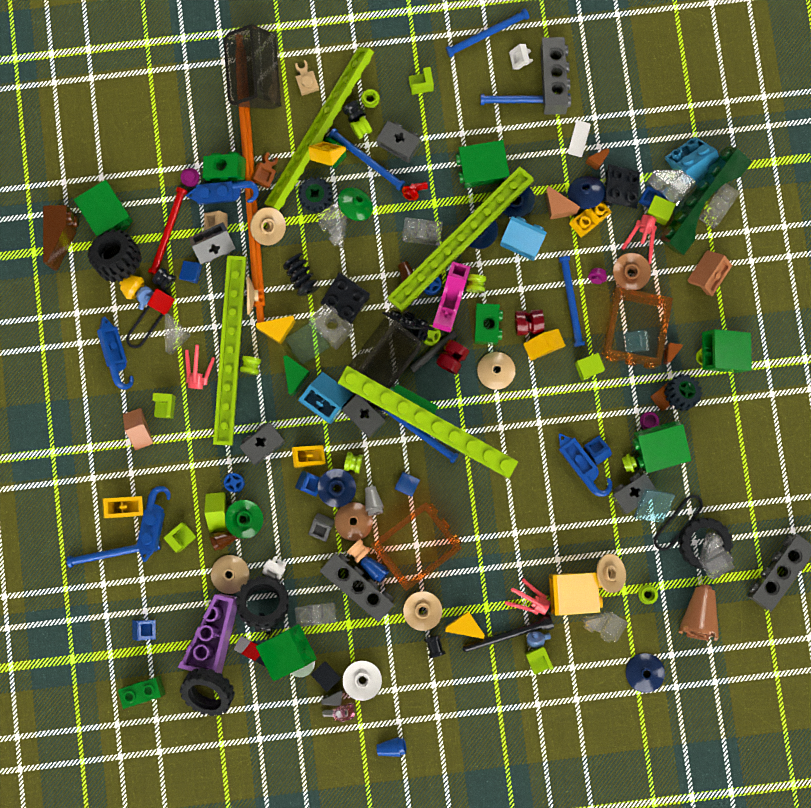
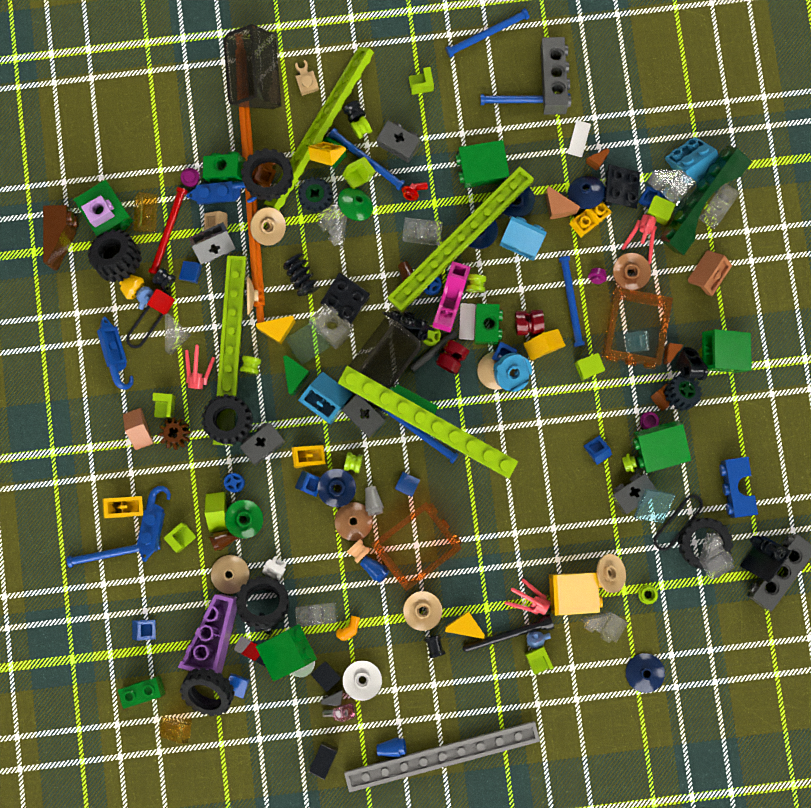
dark grey slope [308,513,335,542] -> none
dark grey brick [320,553,395,622] -> none
lime plate [361,89,380,108] -> none
white tile [509,44,533,70] -> none
blue plate [558,433,613,497] -> none
nougat cone [678,584,719,641] -> none
none -> lavender brick [81,195,115,227]
none -> clear yellow slope [133,192,158,232]
none -> reddish brown gear [158,417,192,450]
none -> clear yellow slope [159,717,192,744]
none -> black tyre [201,394,253,445]
none -> blue slope [228,673,250,698]
none -> black tyre [241,148,294,201]
none -> black piece [309,741,338,780]
none -> light orange arm [336,615,360,641]
none -> lime panel [342,156,376,189]
none -> light grey plate [344,721,540,792]
none -> white sticker [459,303,476,340]
none -> blue slope [492,341,517,362]
none -> dark azure plate [493,353,532,392]
none -> black piece [675,347,708,380]
none -> blue arch [719,457,758,518]
none -> black hinge [740,535,792,583]

